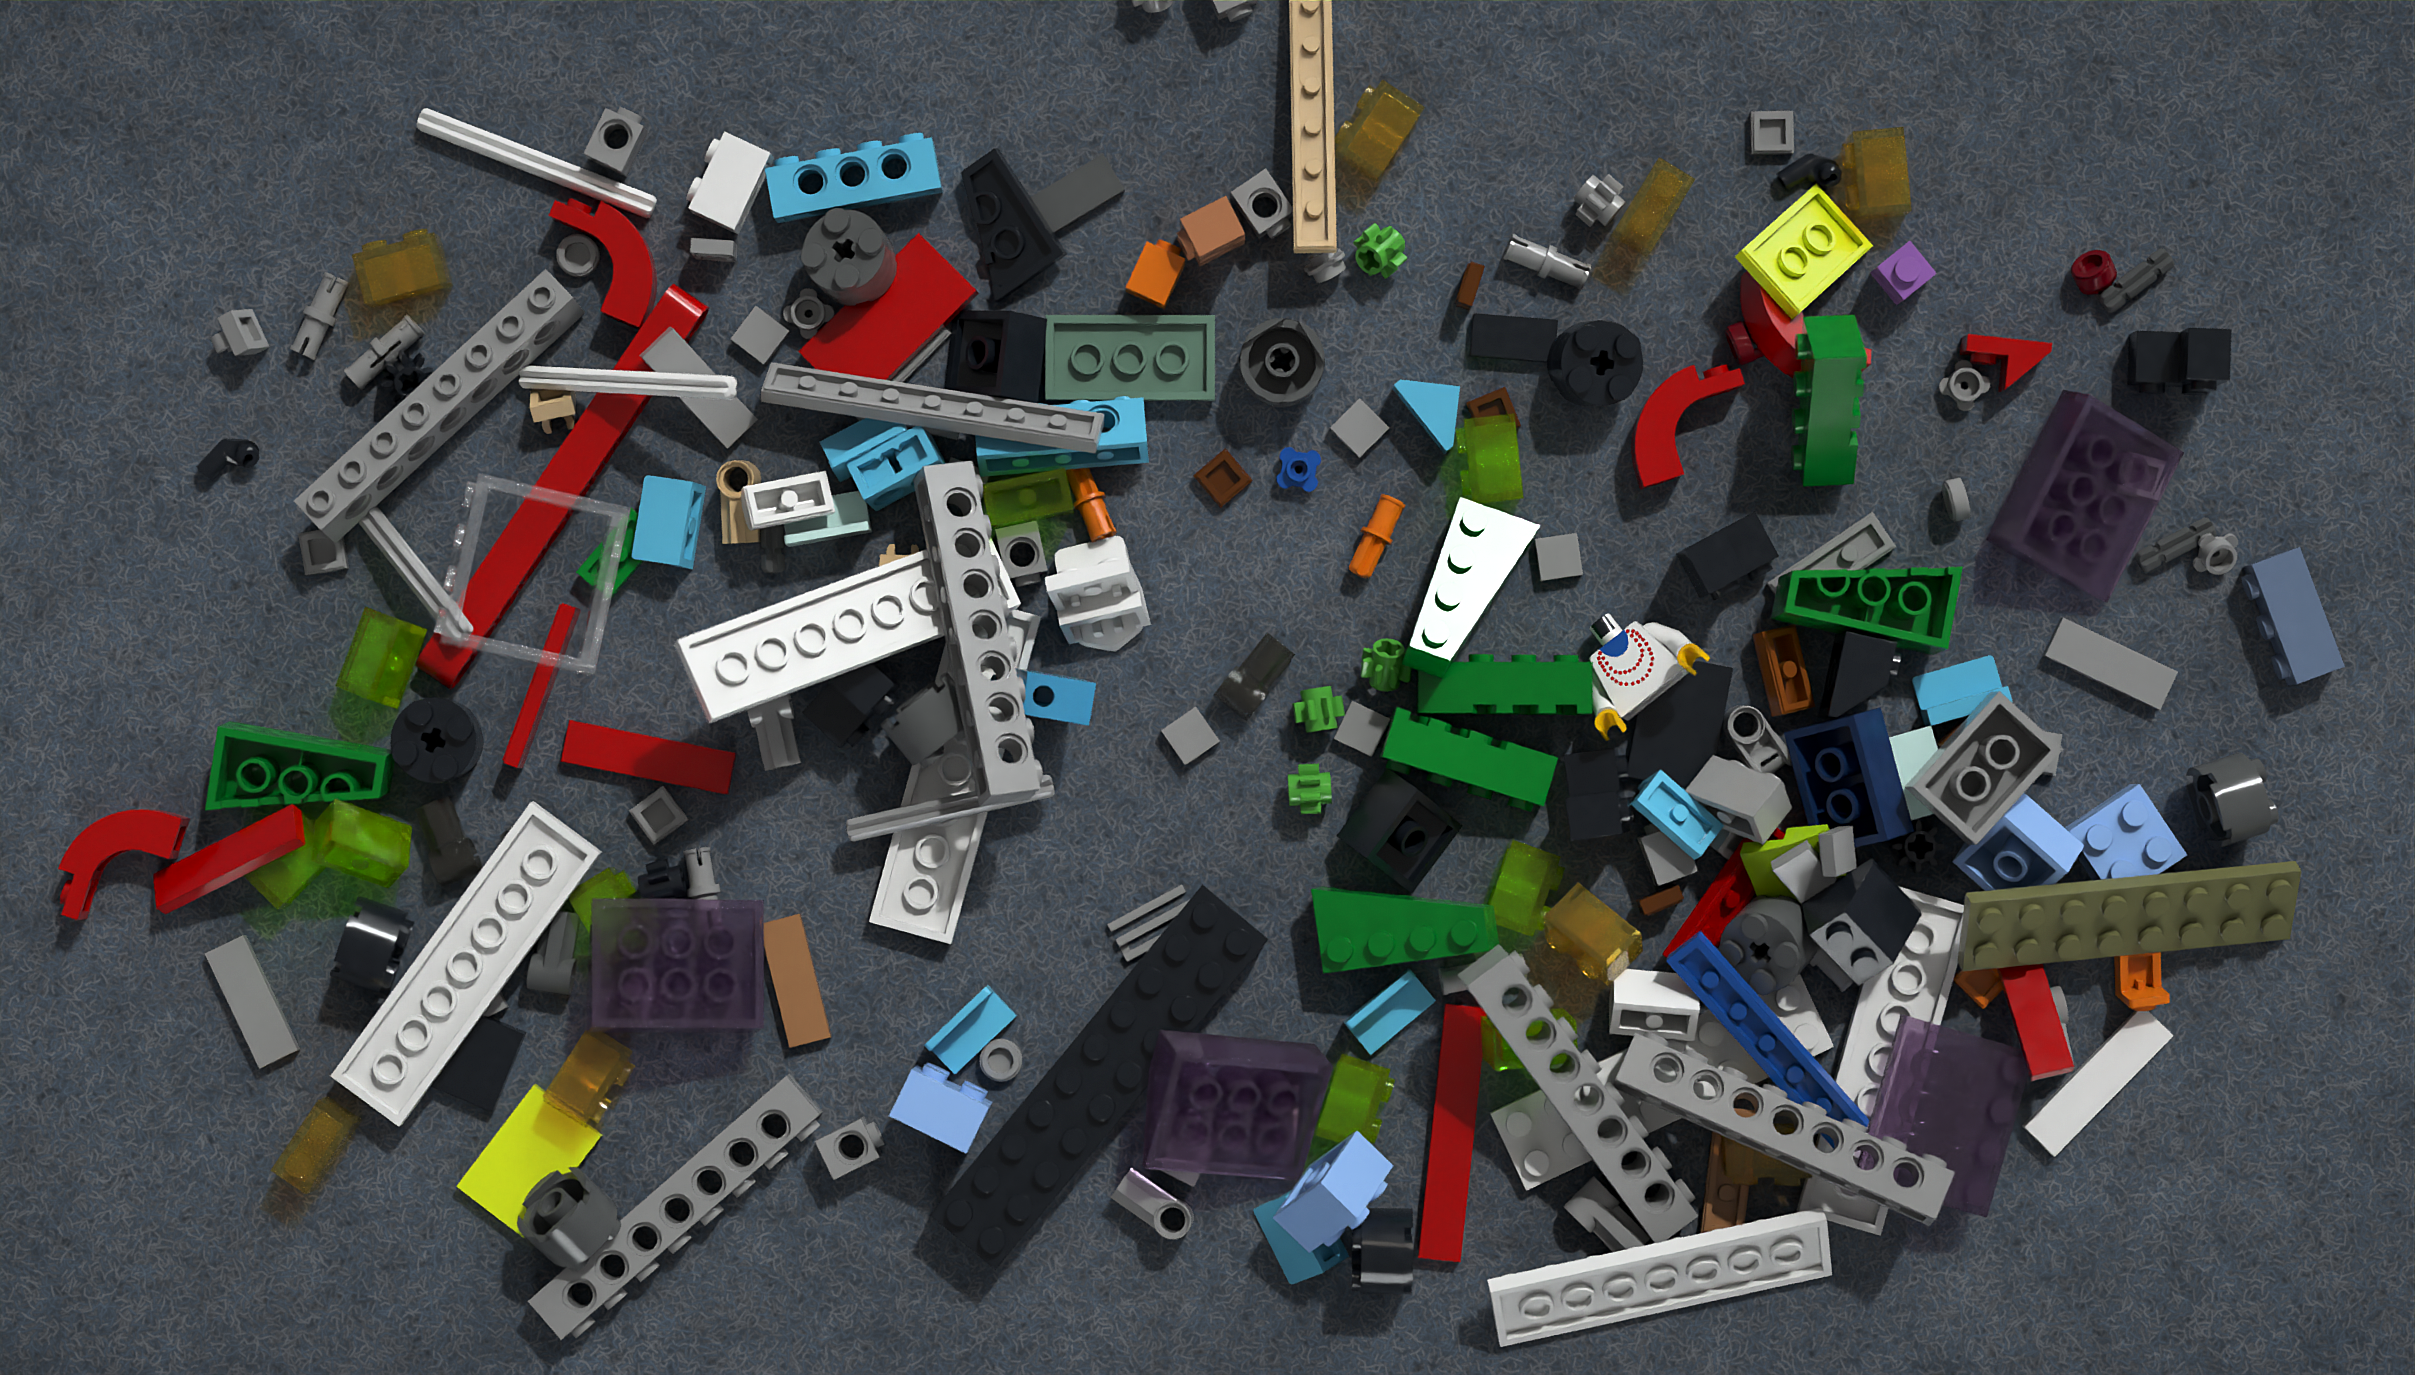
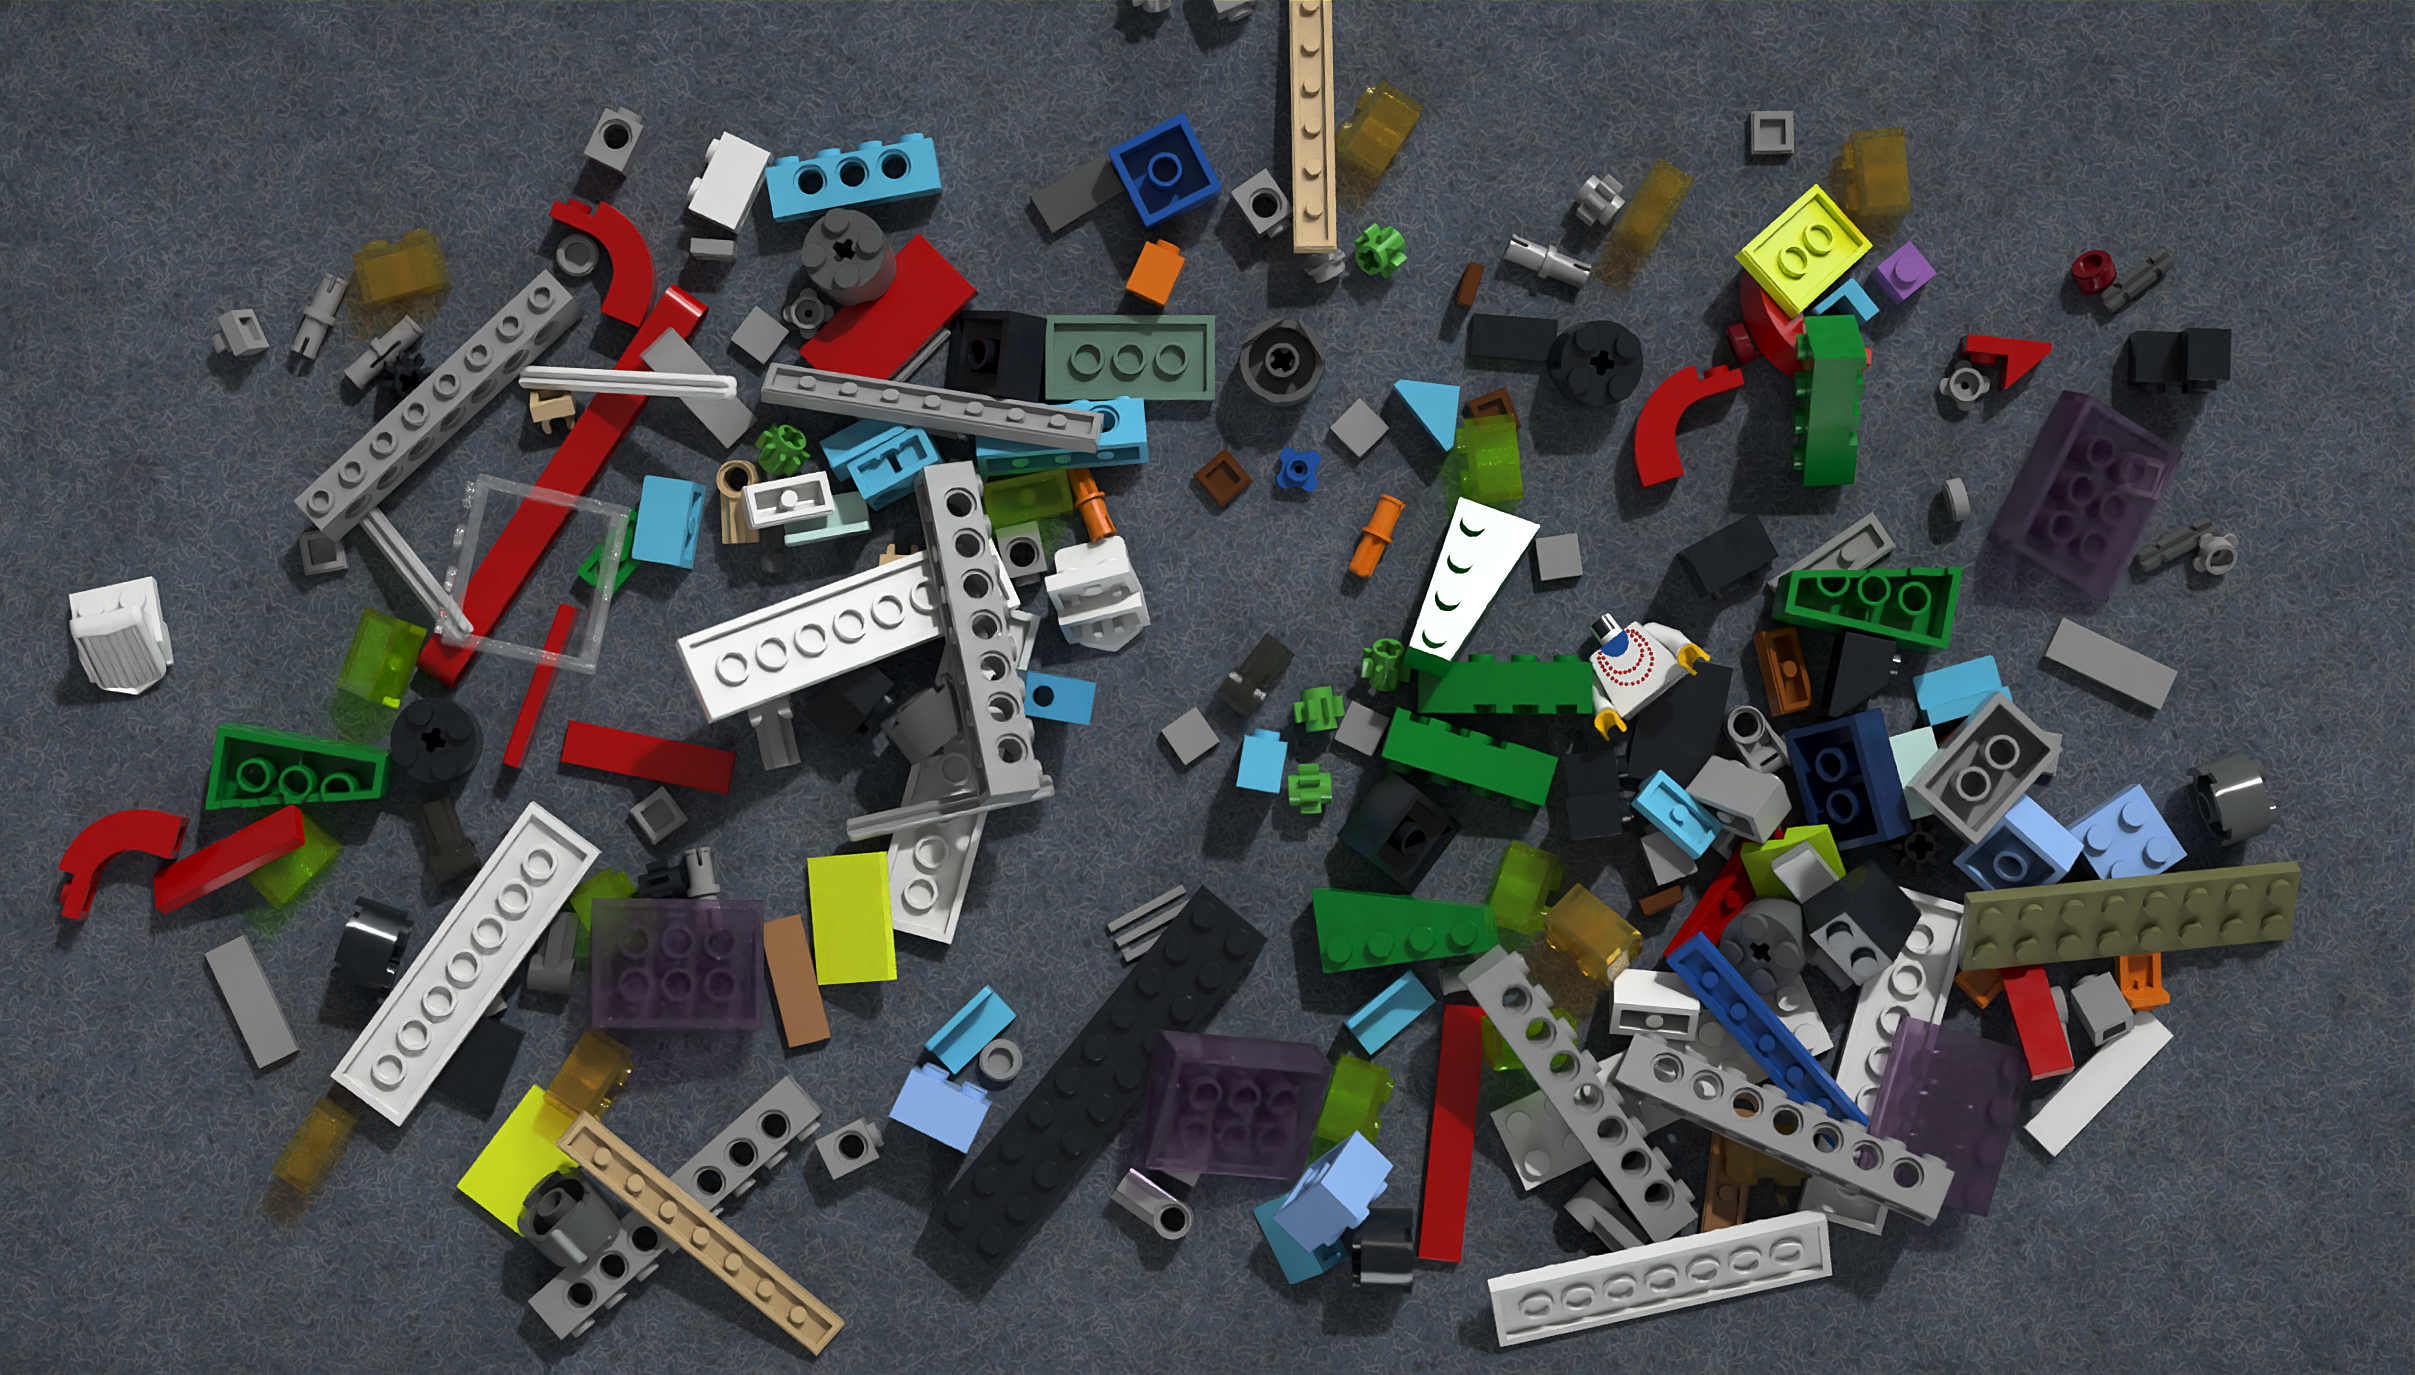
black arm [196,438,260,481] -> none
clear neon green brick [311,799,412,889] -> none
white axle [416,108,657,218] -> none
black wing [961,148,1067,302] -> none
nougat brick [1177,196,1245,267] -> none
black arm [1776,153,1842,191] -> none
light grey tile [1818,826,1857,877] -> none
sand blue brick [2241,547,2345,686] -> none
none -> white piece [69,576,174,695]
none -> tan tile [555,1110,844,1356]
none -> bright green gear [754,423,810,477]
none -> neon yellow tile [807,852,897,985]
none -> blue brick [1108,112,1222,233]
none -> medium azure brick [1236,729,1287,794]
none -> medium azure panel [1804,277,1880,327]
none -> light grey brick [2071,972,2134,1047]

